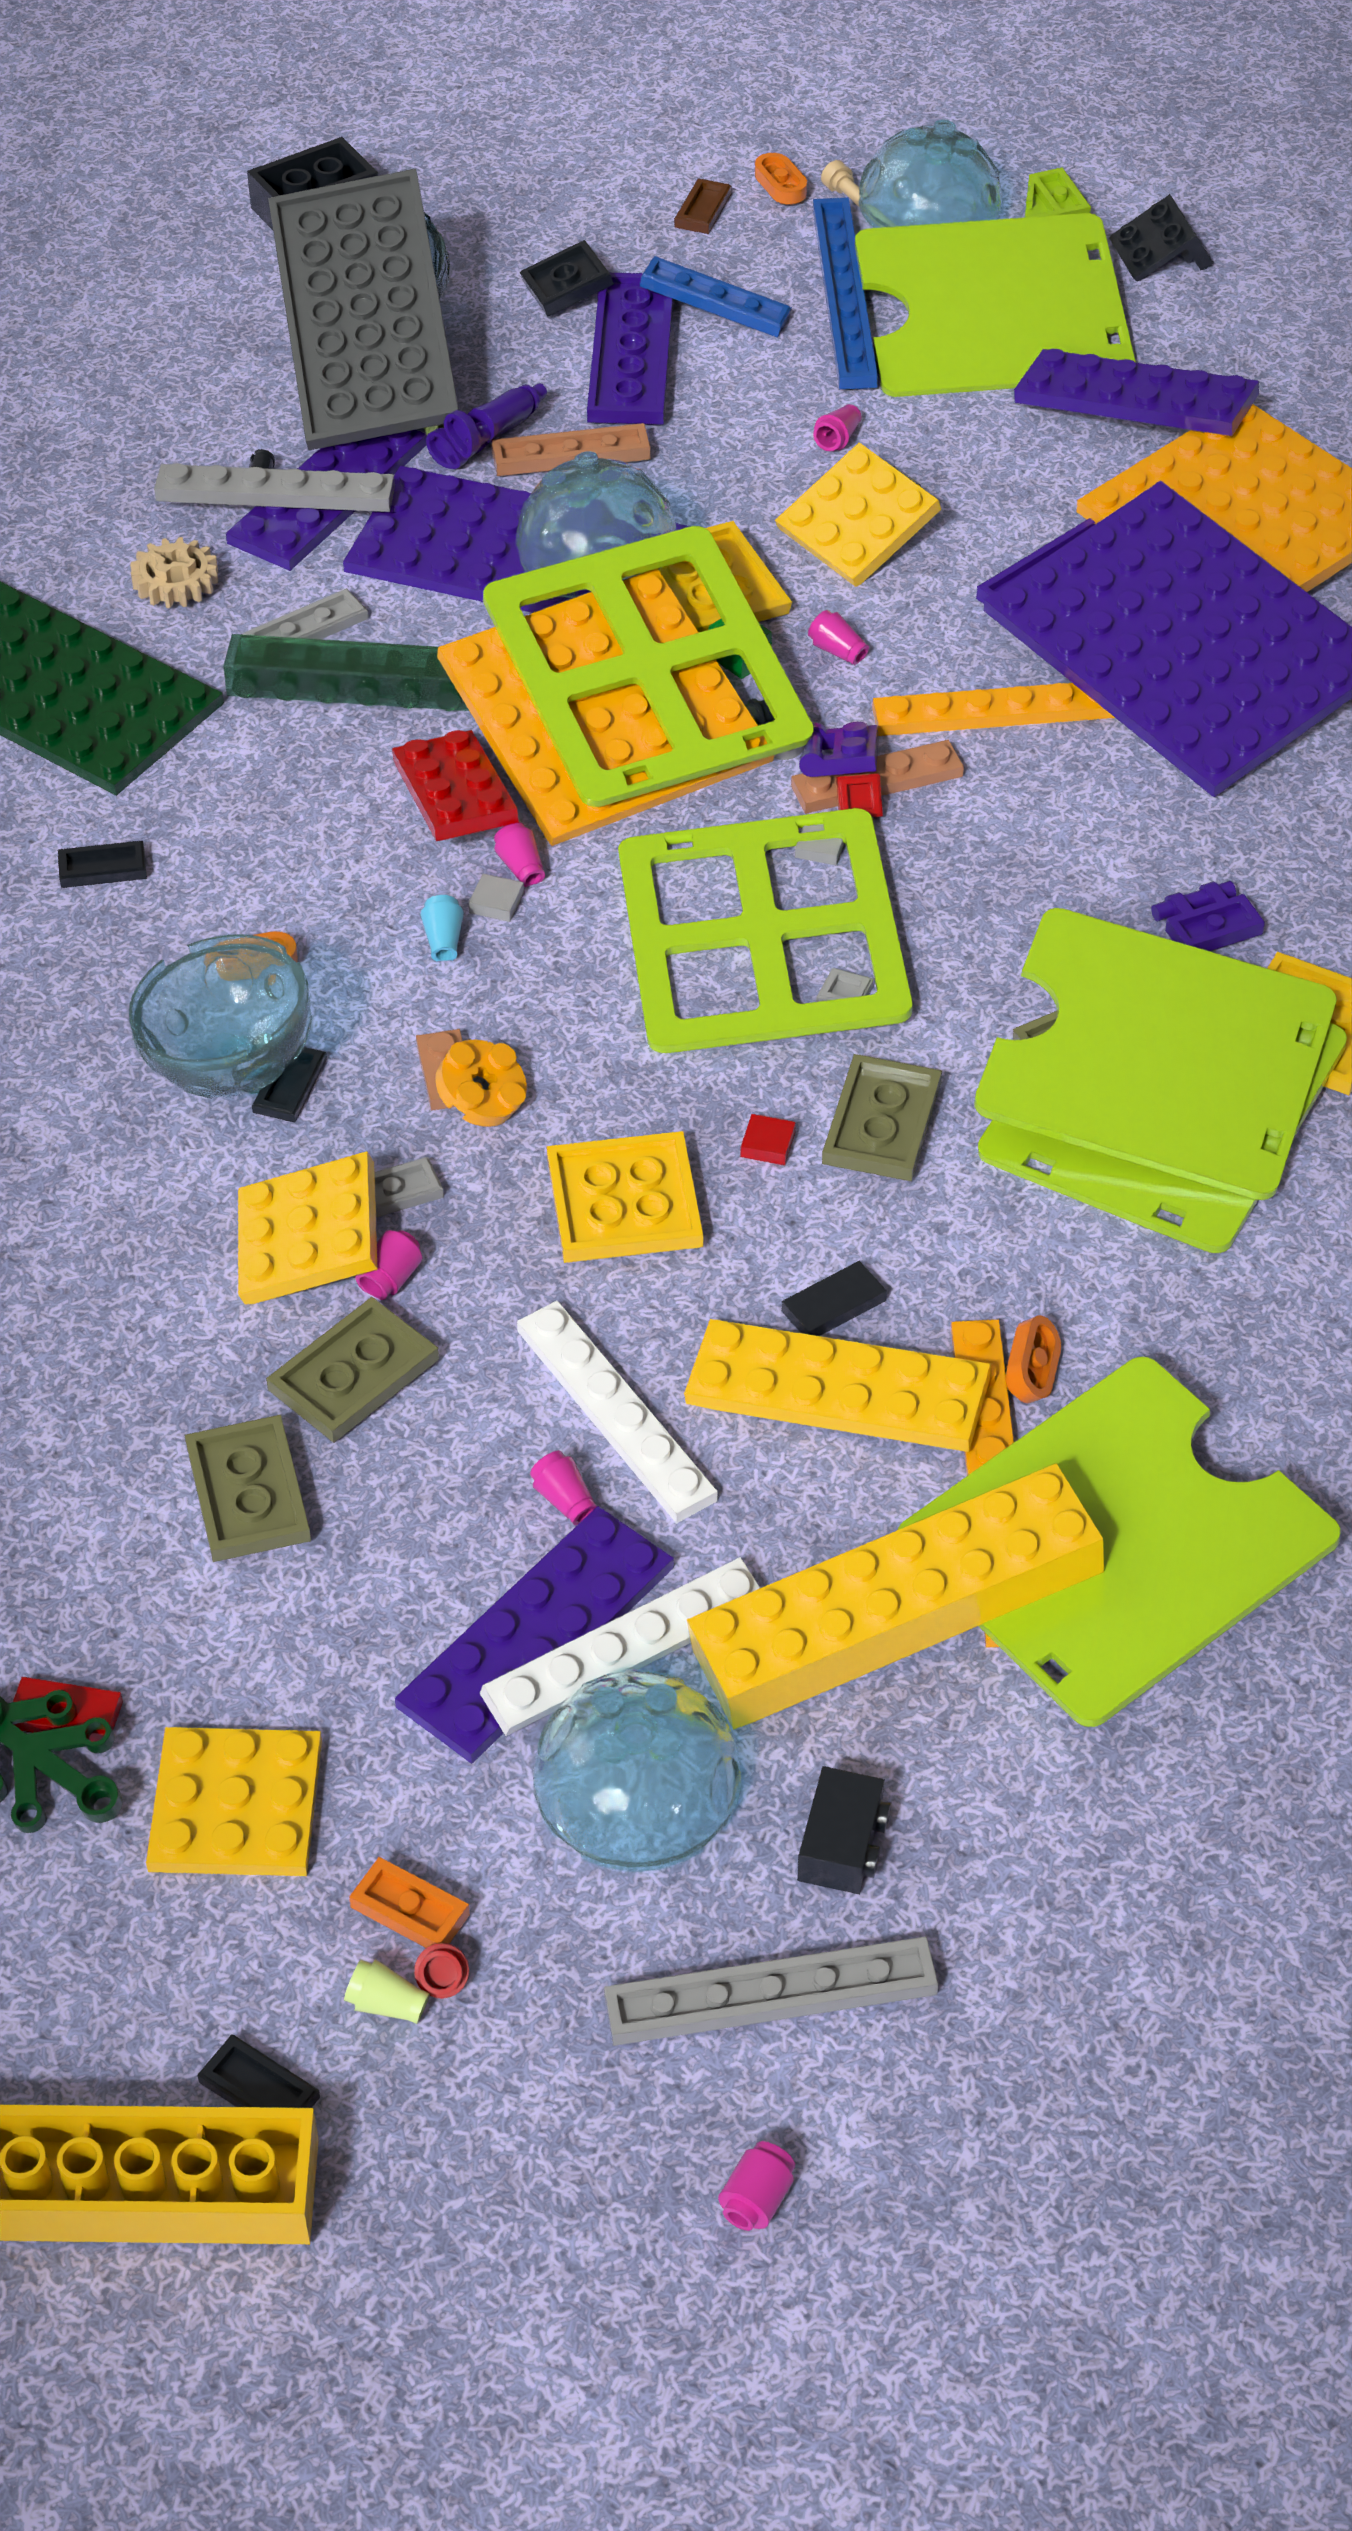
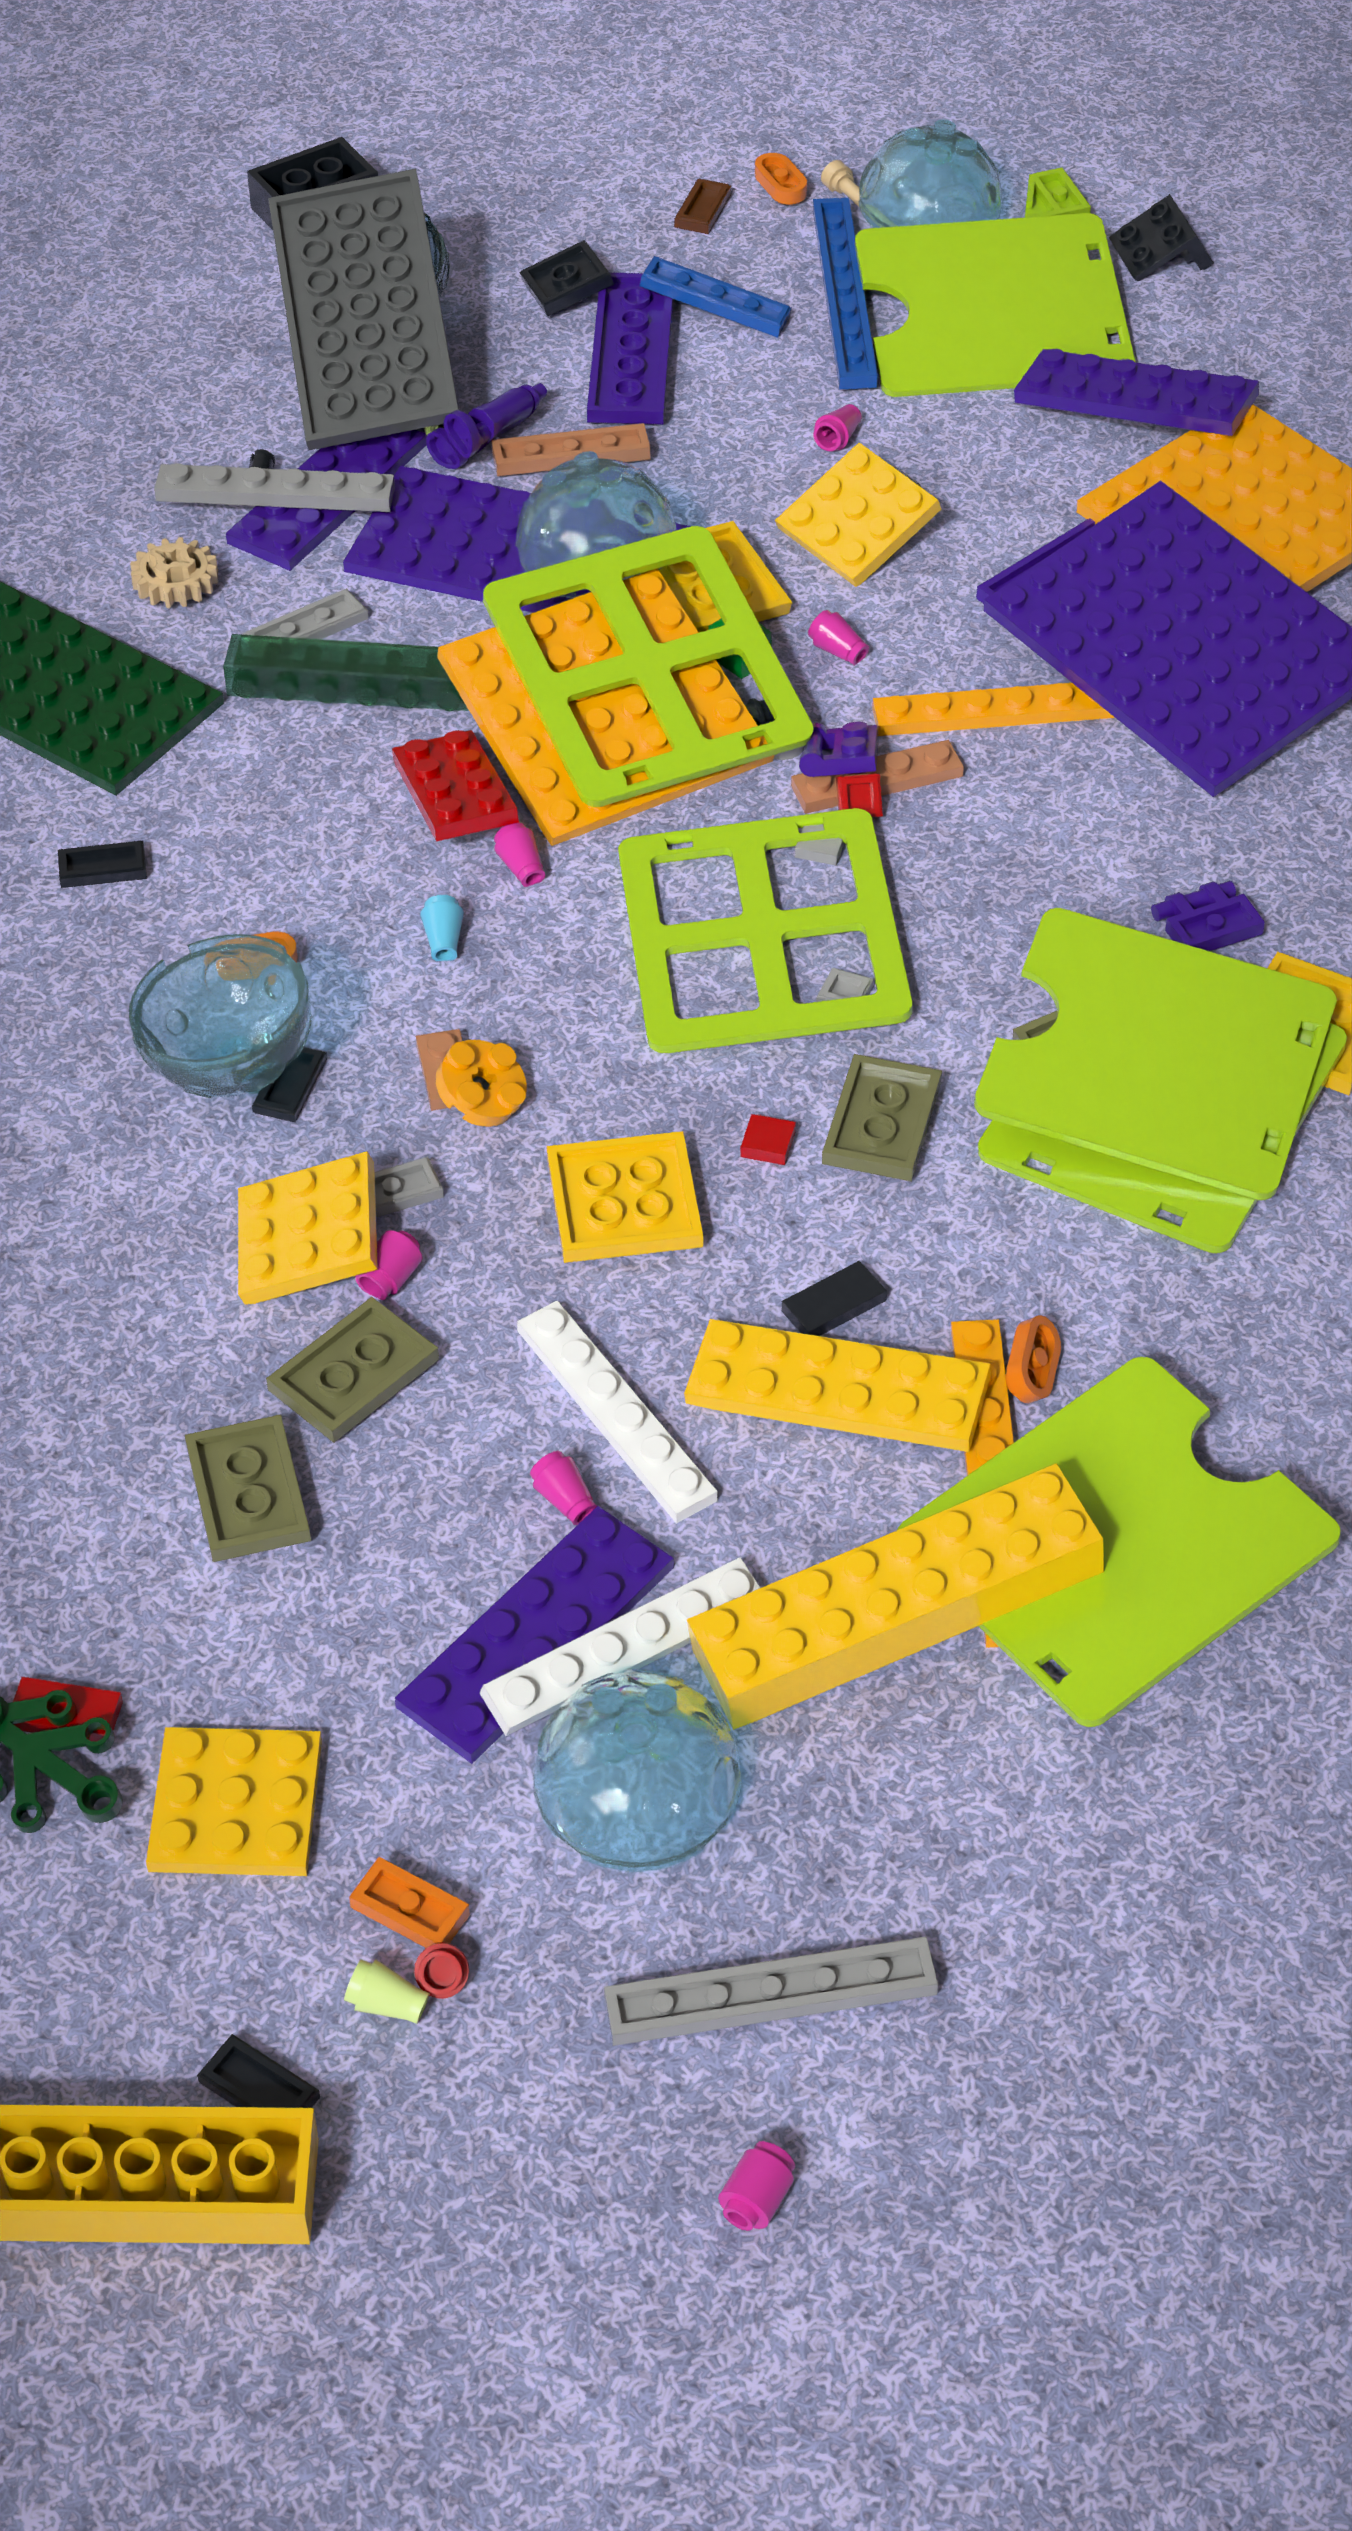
light grey tile [469,874,524,922] -> none
black brick [797,1766,892,1895] -> none

